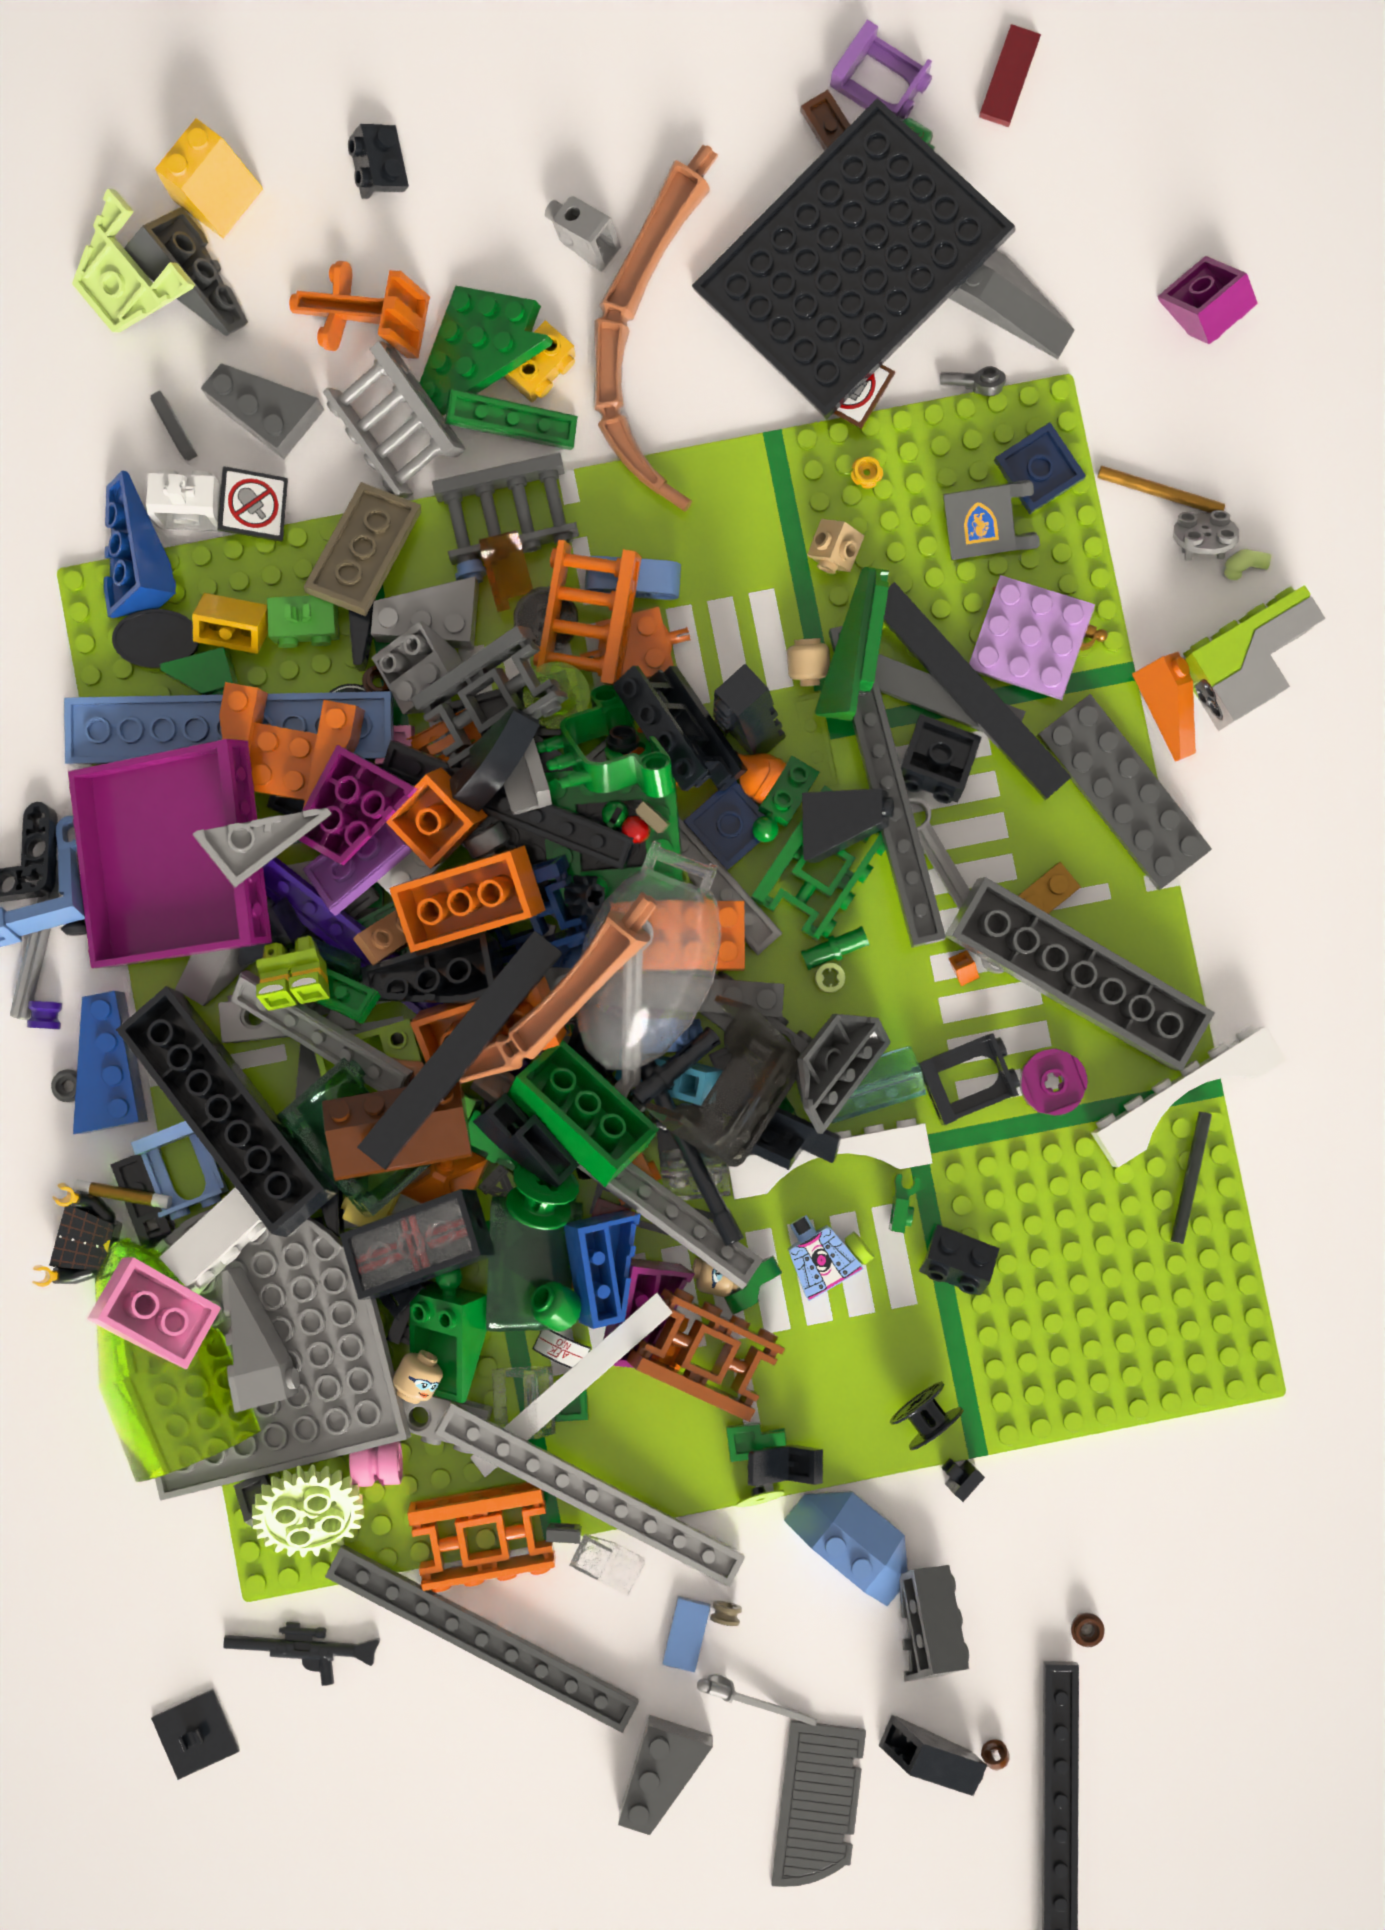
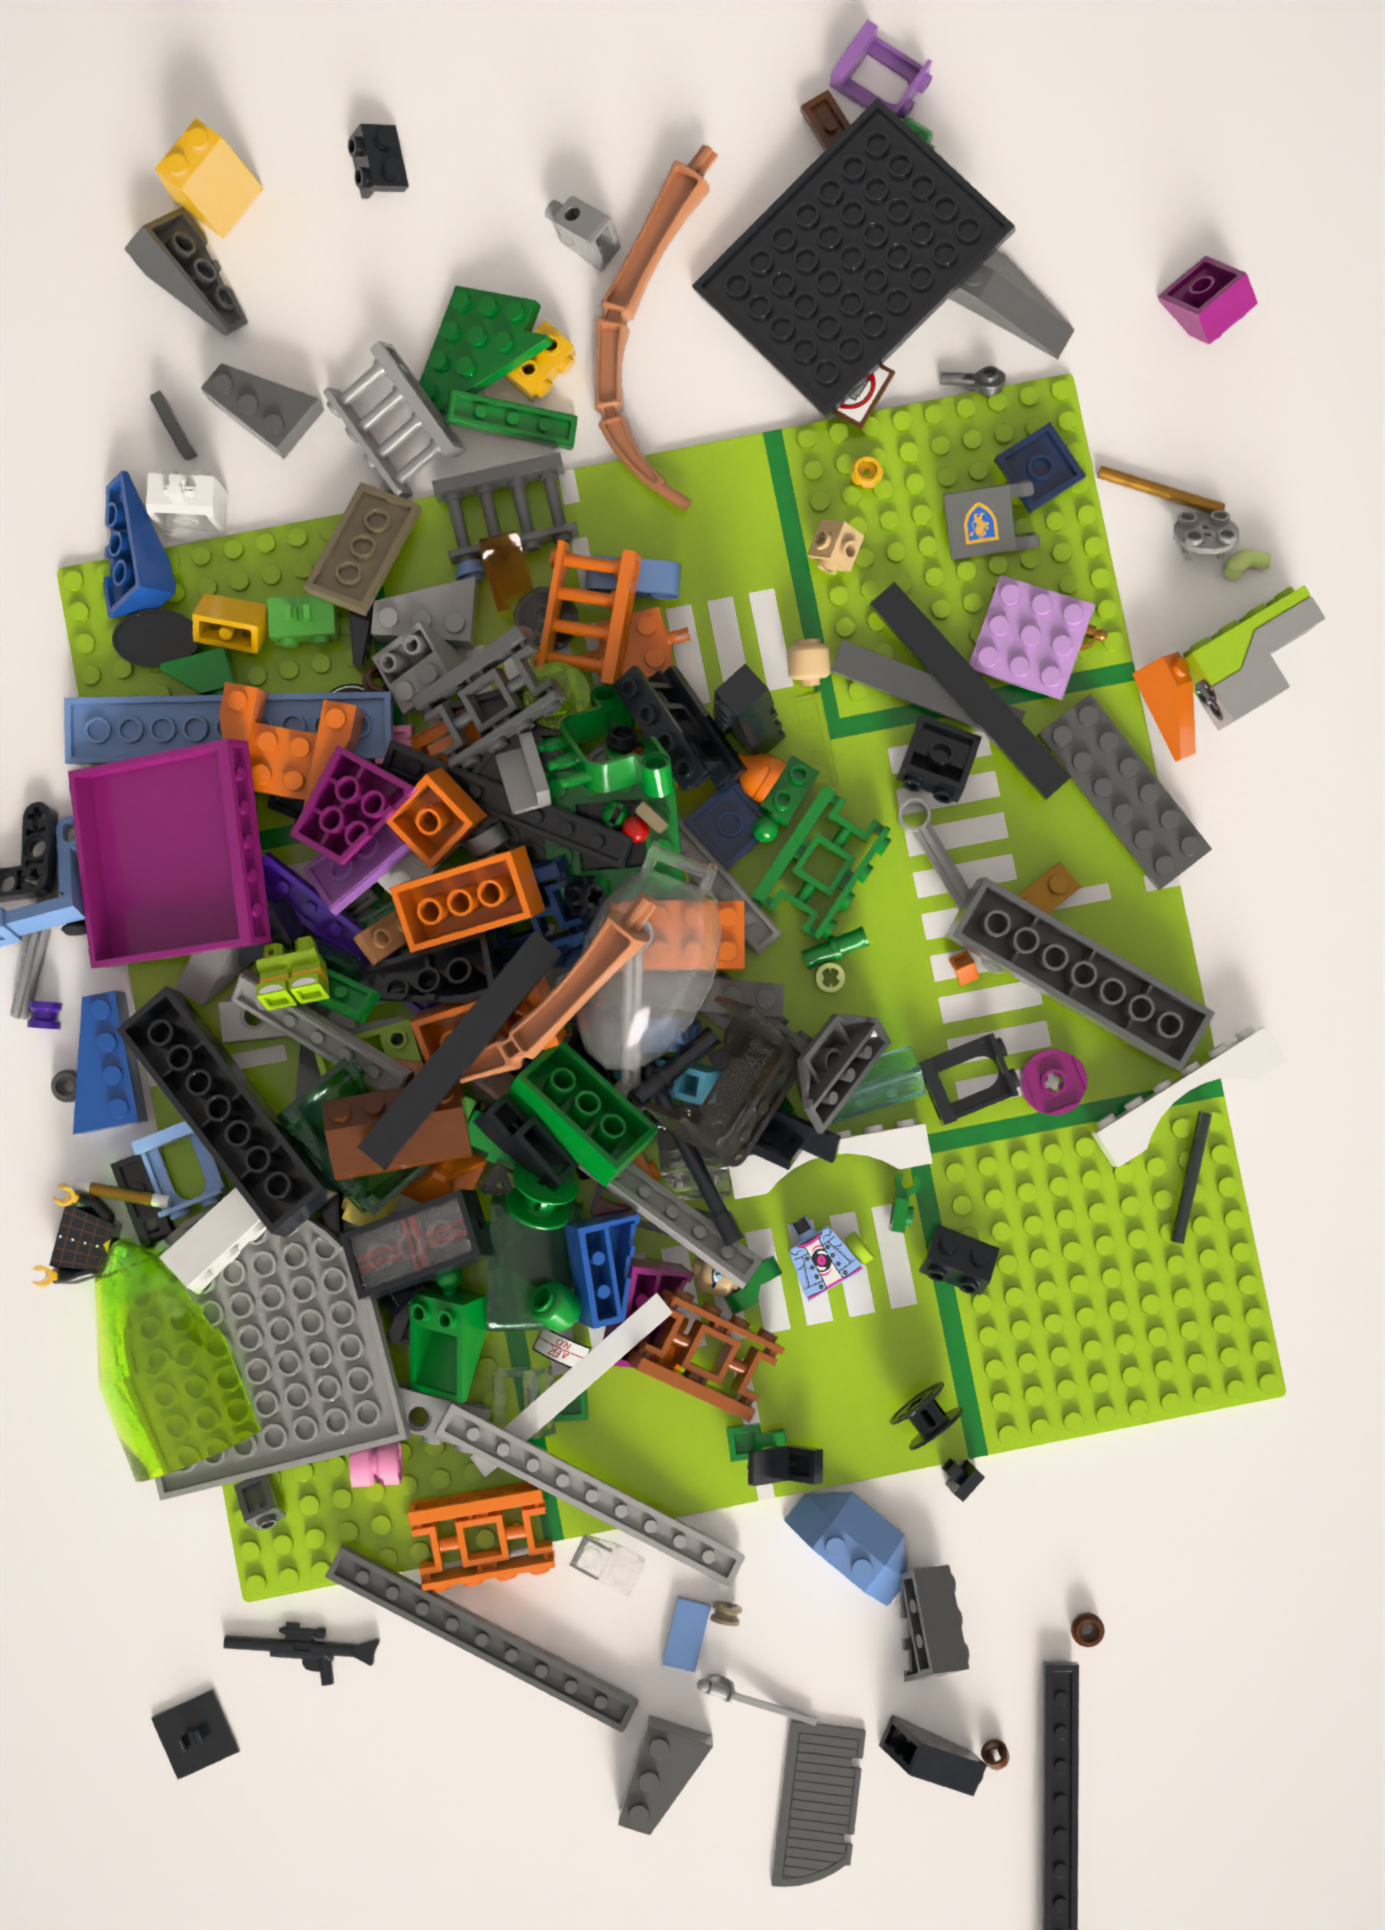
yellowish green wing [72,189,195,333] -> none
bright pink slope [87,1257,221,1369] -> none
light grey wing [193,808,332,888] -> none
piece [217,466,288,542] -> none
light grey wedge [221,1266,300,1412] -> none
yellowish green gear [252,1465,364,1557] -> none
orange piece [289,261,430,359] -> none
tan head [393,1350,443,1404] -> none
black slope [449,706,540,812] -> none
dark grey tile [546,1522,582,1544] -> none
piece [736,1486,784,1507] -> none
black slope [802,788,894,863] -> none
green wedge [815,567,889,722] -> none
dark grey plate [829,626,946,948] -> none
dark red tile [979,24,1041,127] -> none

